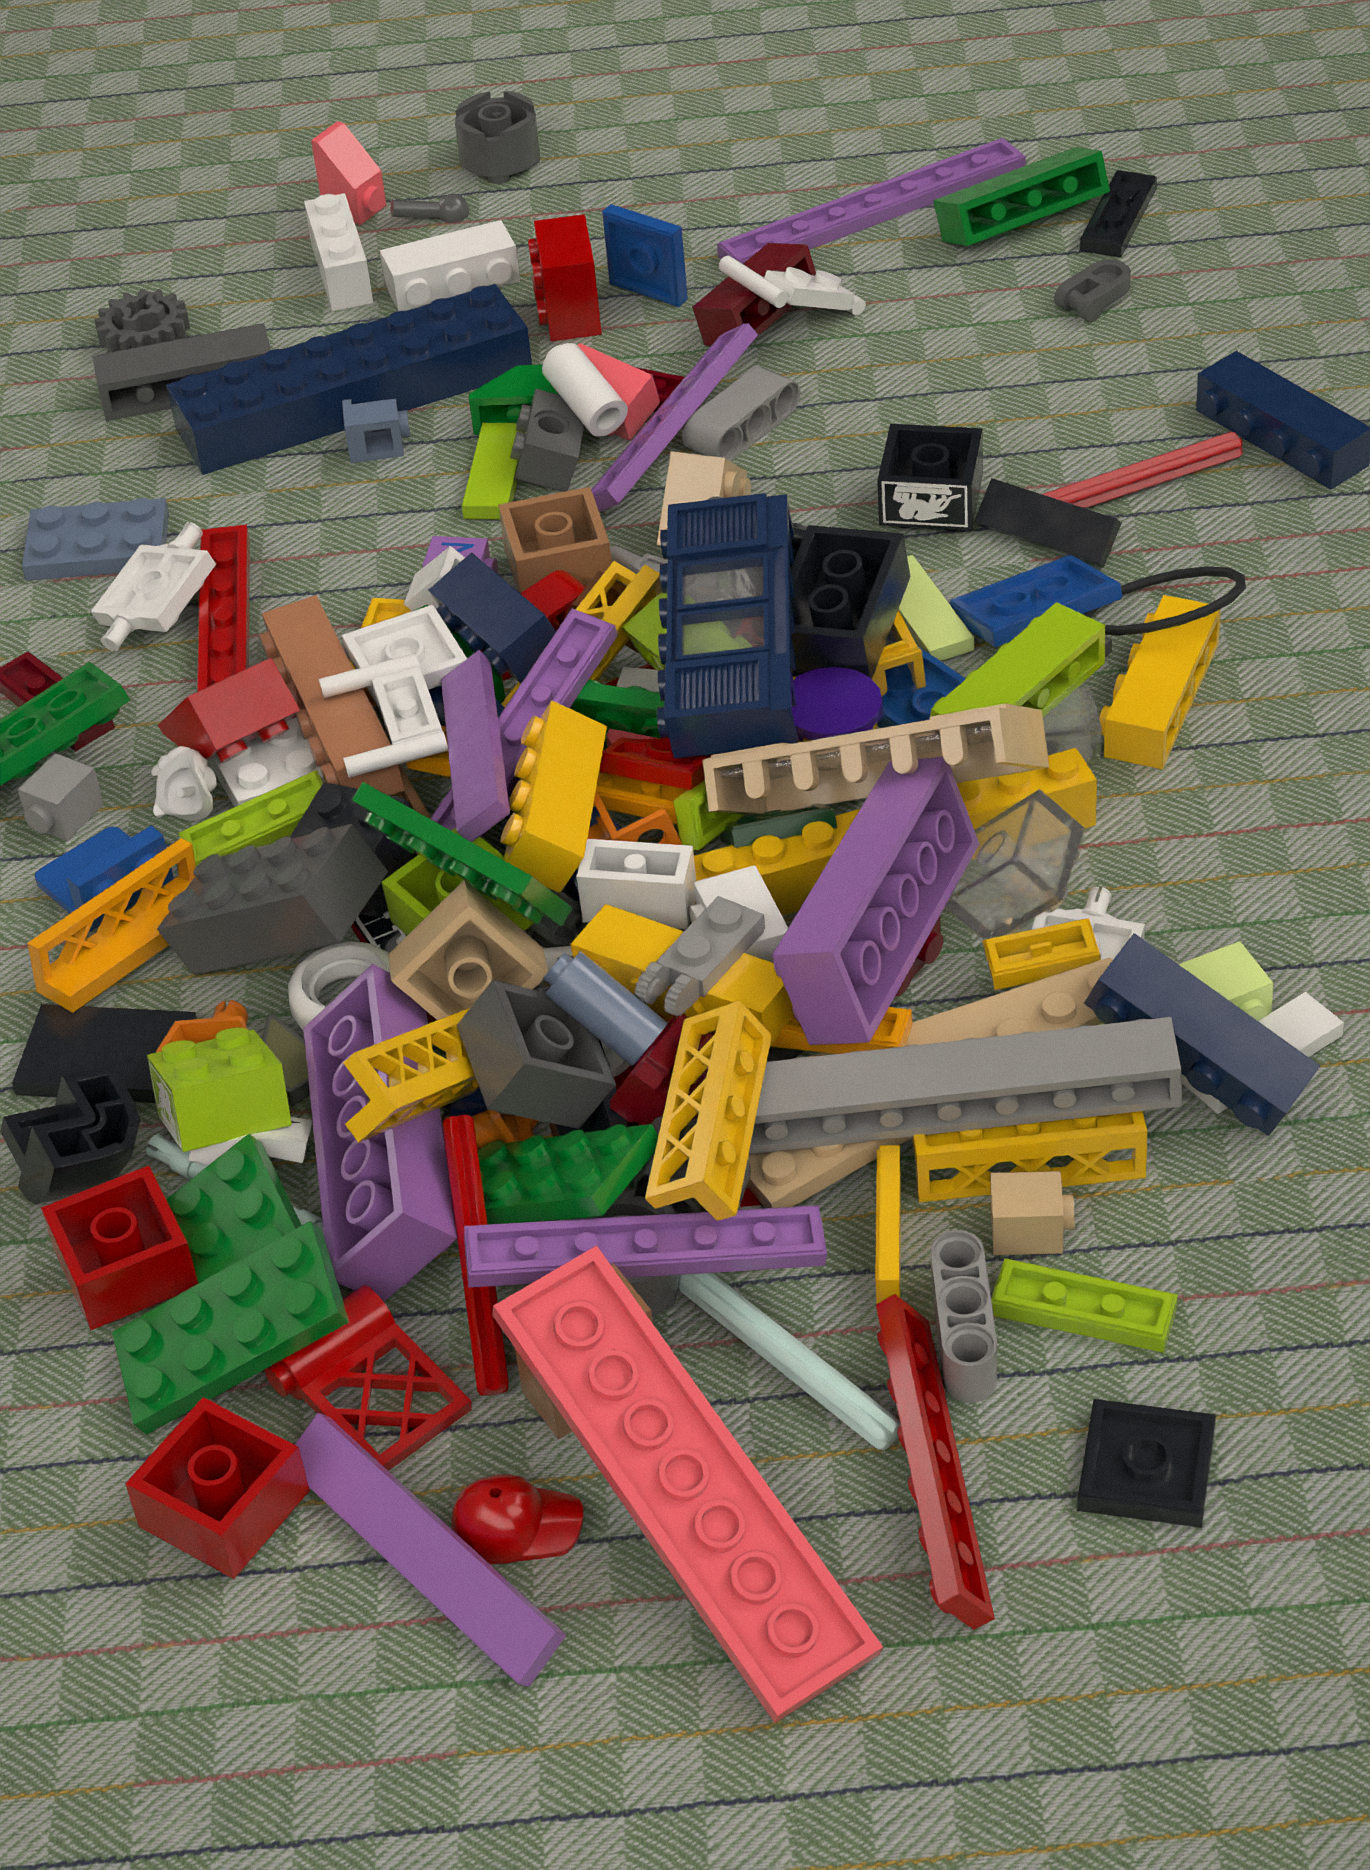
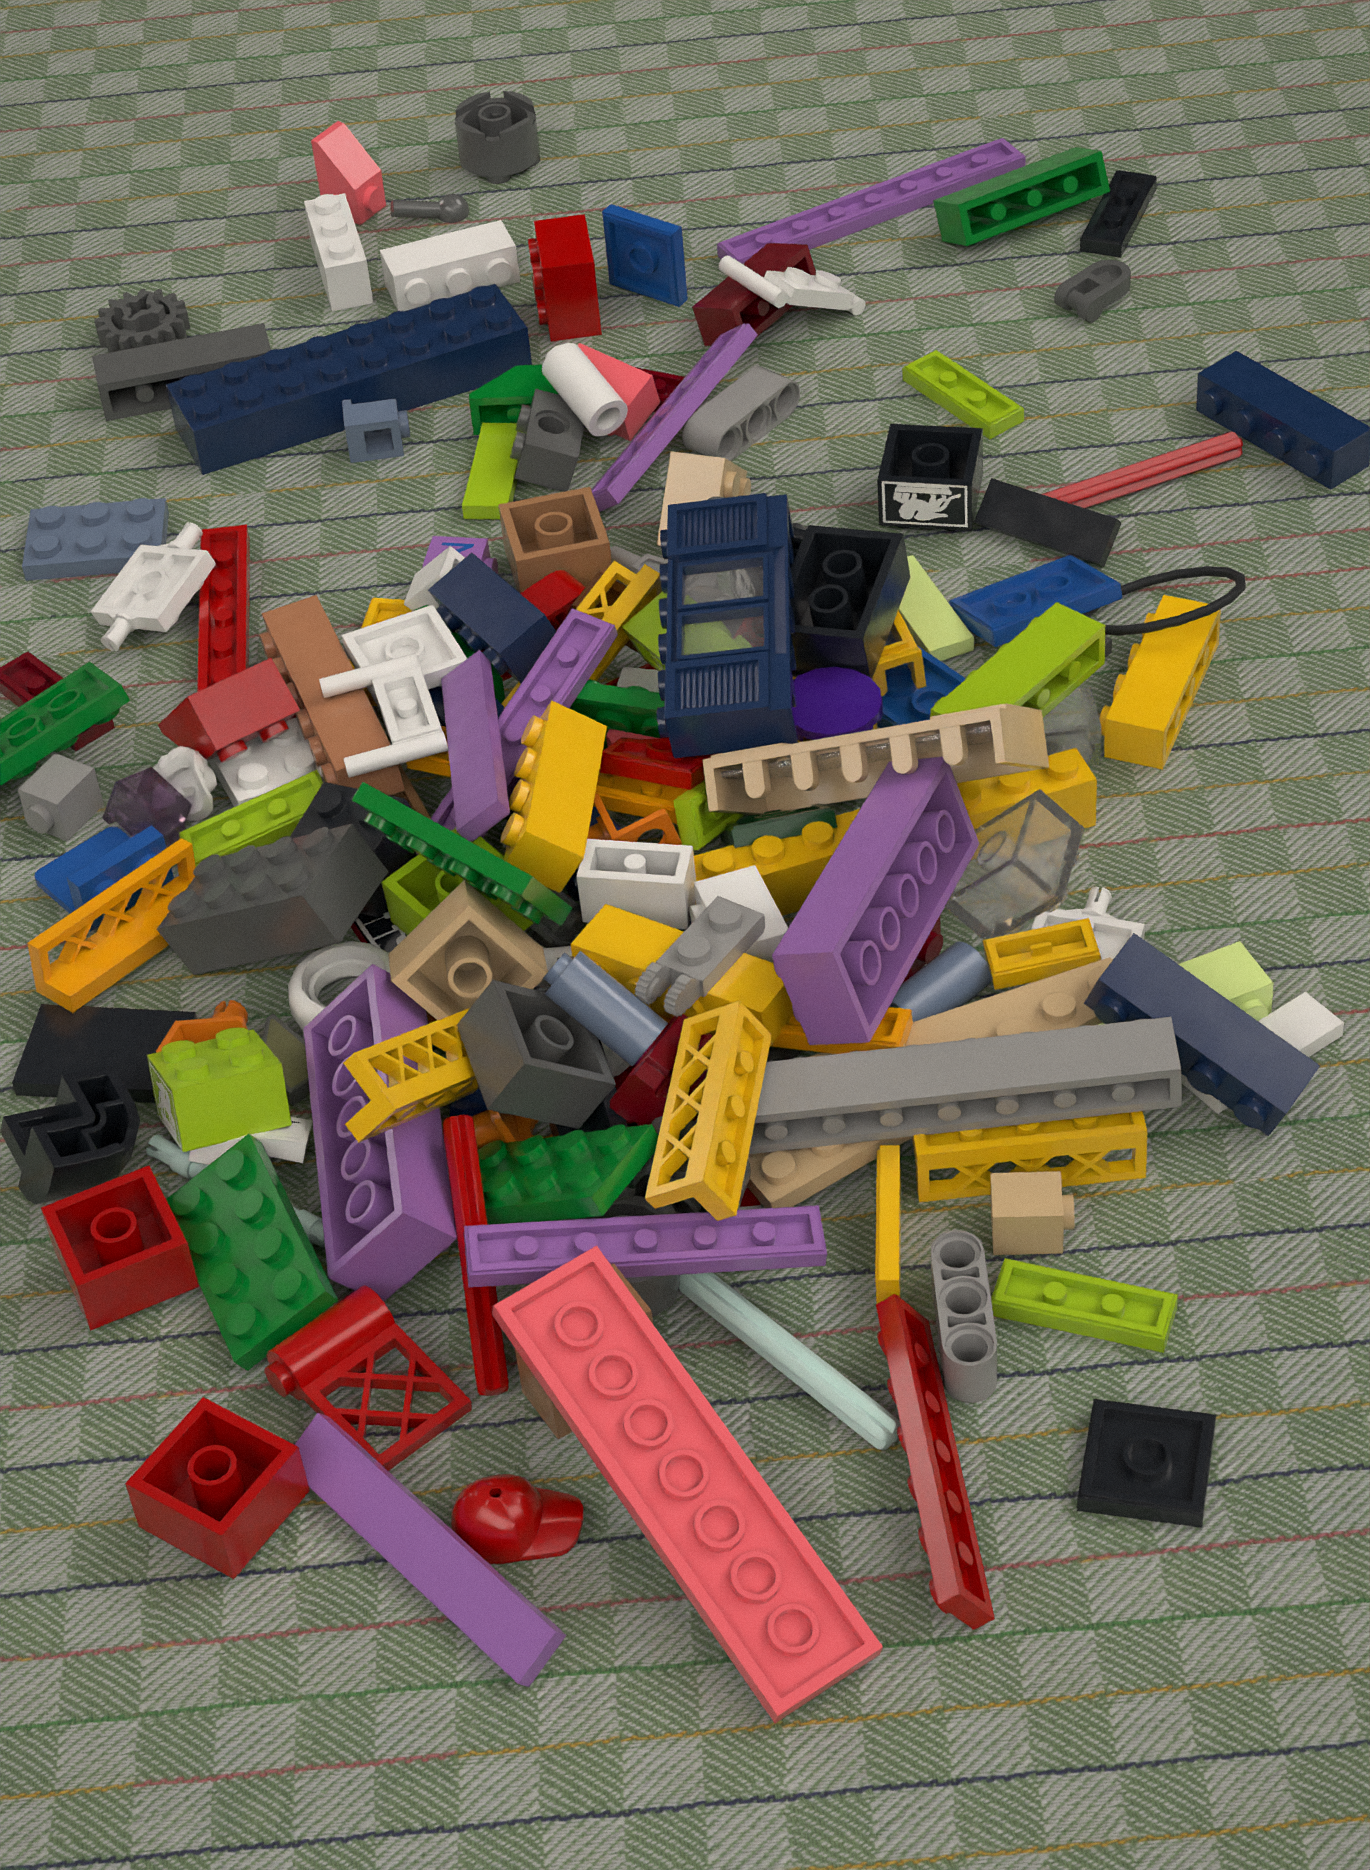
green plate [112,1221,349,1435] -> none
none -> clear purple brick [102,767,192,848]
none -> sand blue brick [889,942,991,1022]
none -> lime tile [902,350,1024,440]

